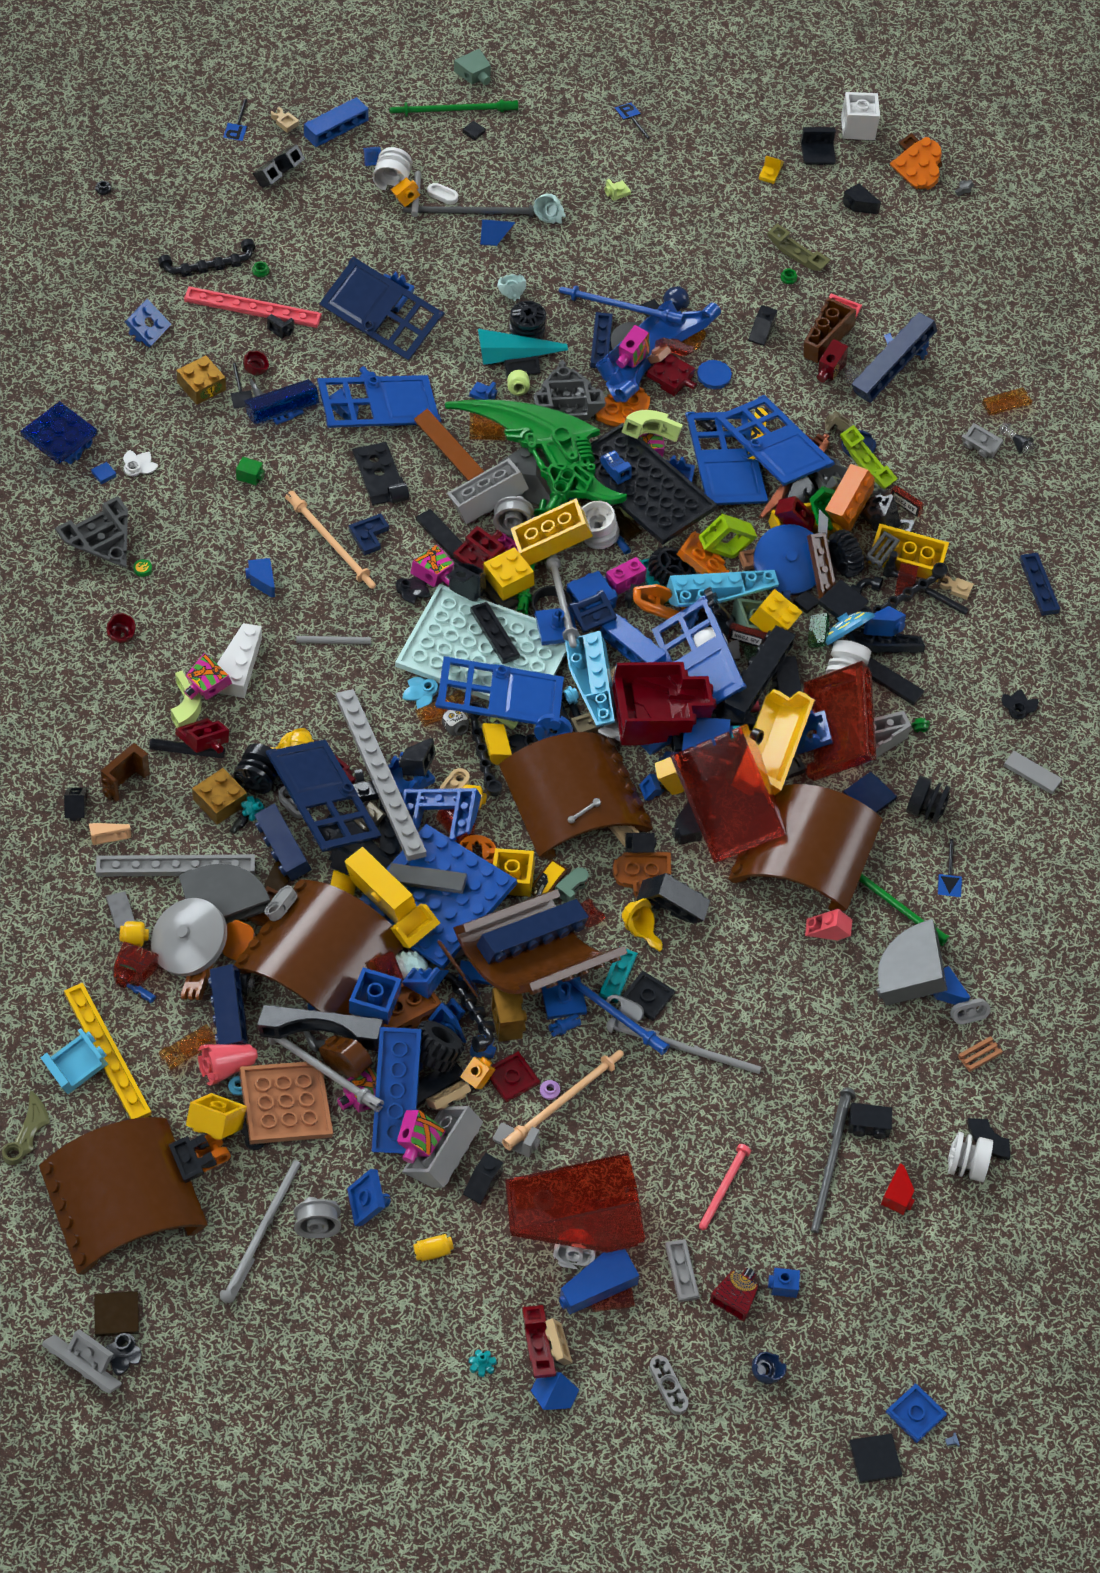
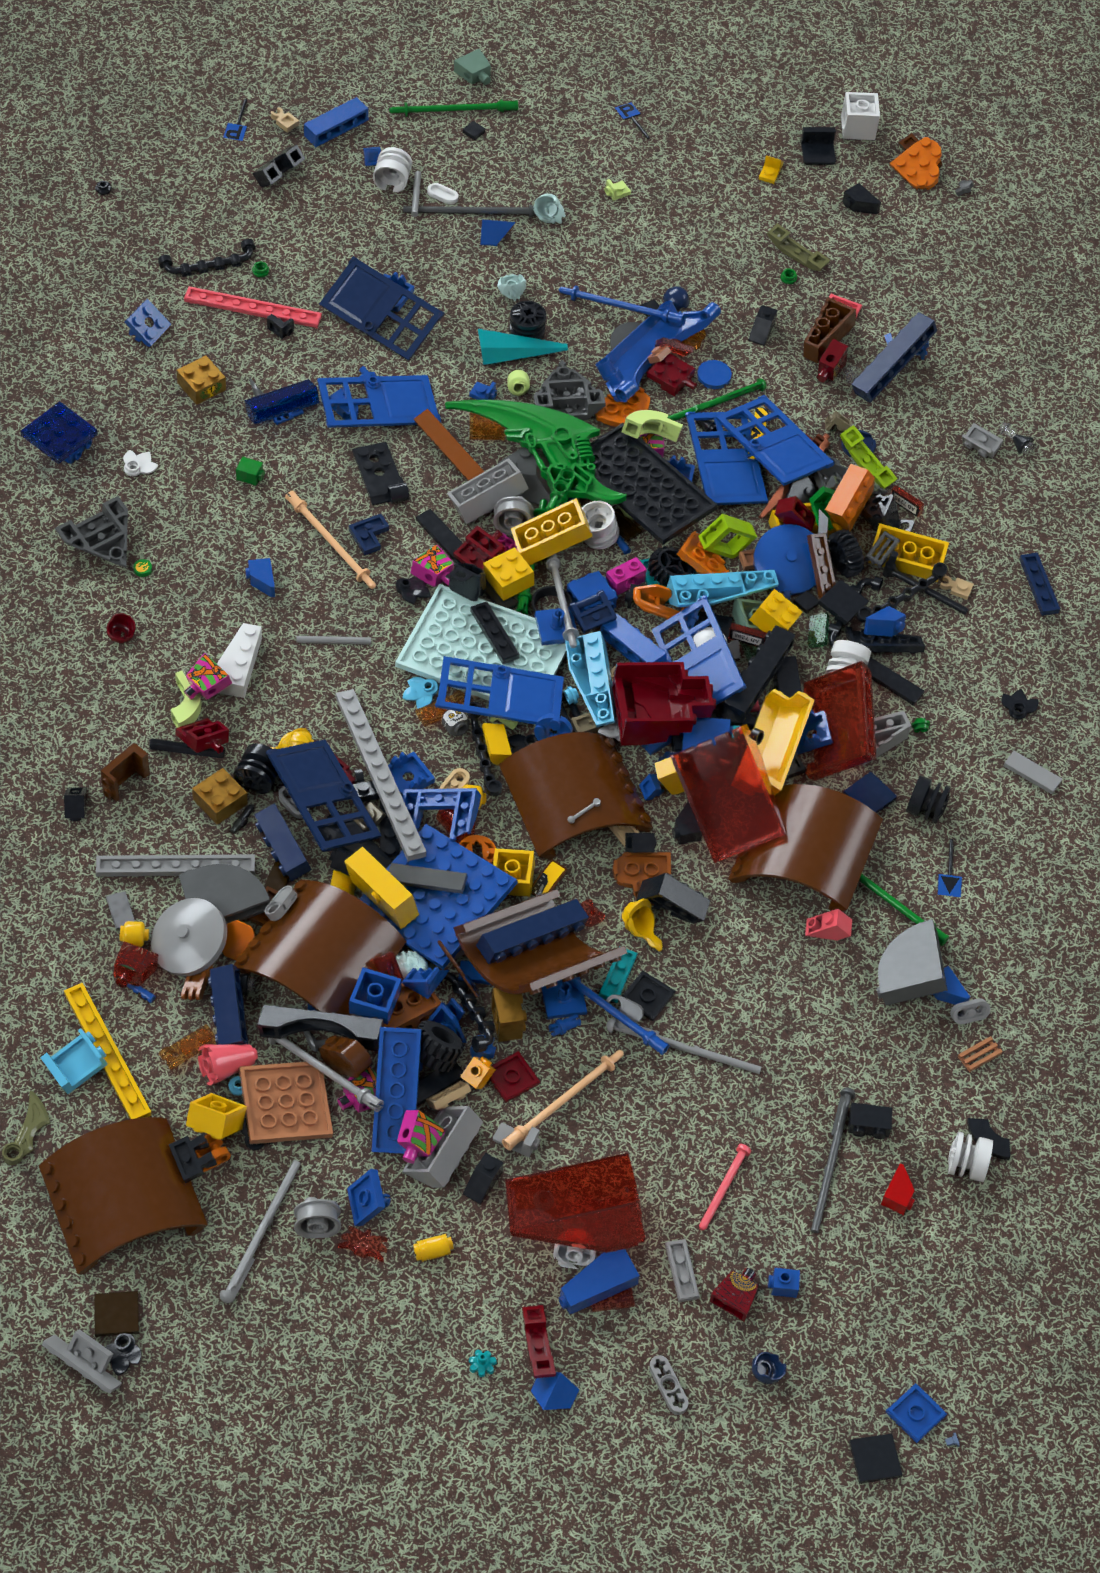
light nougat slope [89,823,131,845] -> none
blue tile [91,462,117,484] -> none
black piece [230,363,255,409] -> none
teal plant [241,796,265,821] -> none
dark red hair [243,350,269,376] -> none
light orange brick [390,177,420,207] -> none
yellow panel [390,904,440,948] -> none
black slope [399,738,436,777] -> none
black tile [504,356,541,378] -> none
lavender plate [540,1080,560,1100] -> none
tan plate [545,1318,572,1365] -> none
sand green leg [555,867,589,903] -> none
dark blue plate [590,312,613,368] -> none
blue leg [600,450,632,485] -> none
dark pink torso [616,325,650,368] -> none
black bar [704,587,737,629] -> none
dark azure dish [826,612,875,646] -> none
clear red tile [894,563,919,596] -> none
clear orange plate [982,387,1033,415] -> none
none -> clear red piece [337,1226,388,1262]
none -> green bar [668,378,767,421]

